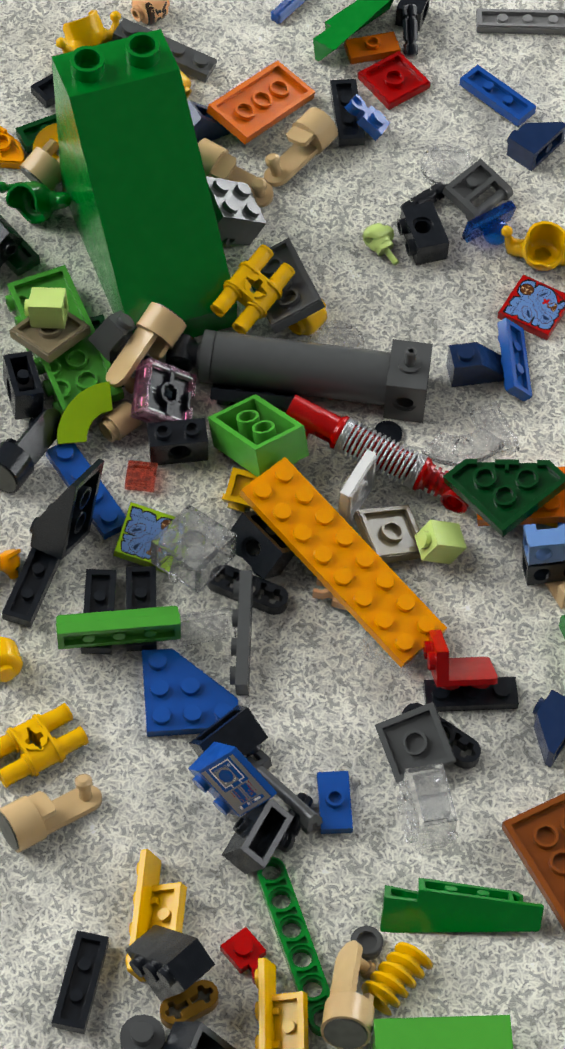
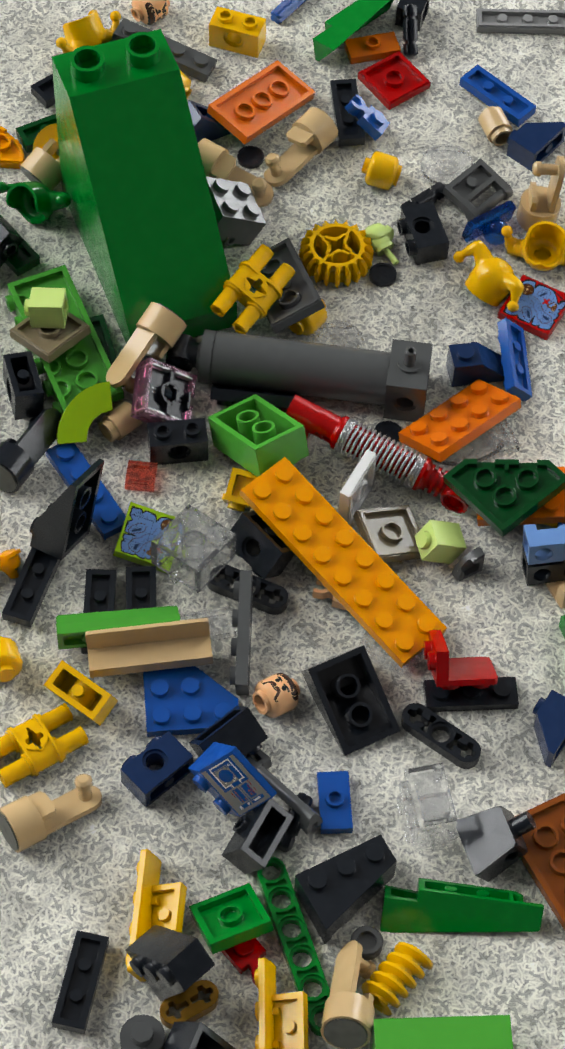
dark grey window [88,310,137,362] -> none
dark grey plate [375,702,457,785] -> none
none -> yellow brick [44,660,118,726]
none -> tan panel [85,618,213,678]
none -> dark blue brick [120,731,194,808]
none -> green plate [189,883,274,954]
none -> yellow brick [209,6,266,58]
none -> black piece [237,146,264,169]
none -> light nougat head [252,673,300,718]
none -> black wedge [294,835,397,944]
none -> yellow gear [299,219,374,288]
none -> black slope [301,645,401,756]
none -> yellow head [361,151,402,190]
none -> black piece [369,263,397,287]
none -> orange plate [398,379,521,462]
none -> dark grey tile [452,546,485,581]
none -> yellow piece [453,240,524,312]
none -> torso [454,806,536,882]
none -> tan brick [478,106,512,146]
none -> tan piece [516,156,565,231]

